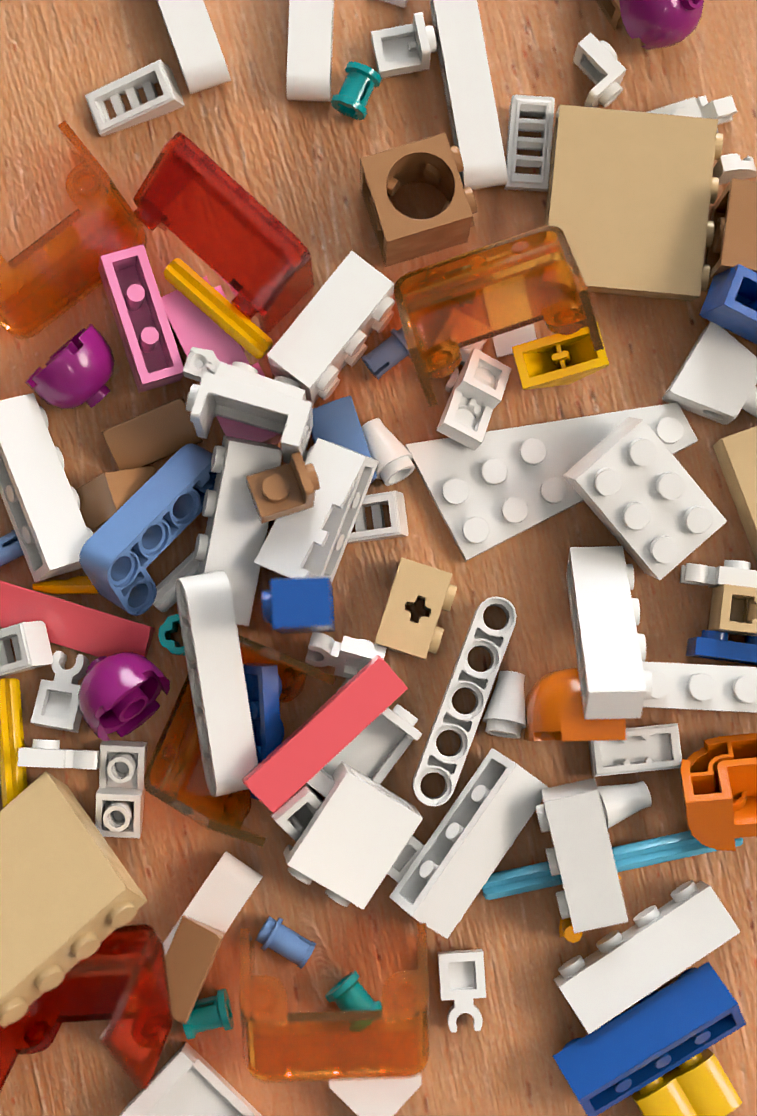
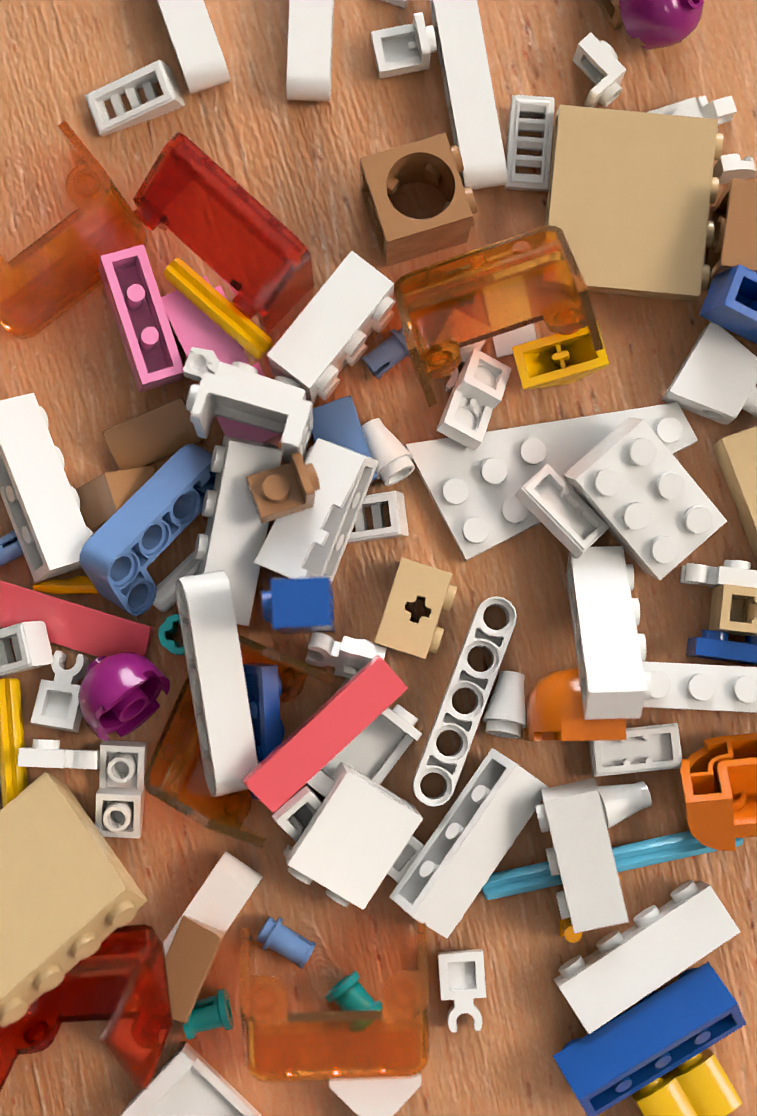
magenta cylinder [25,324,115,409] -> none
teal bush [331,61,382,120] -> none
none -> white plate [515,463,609,559]

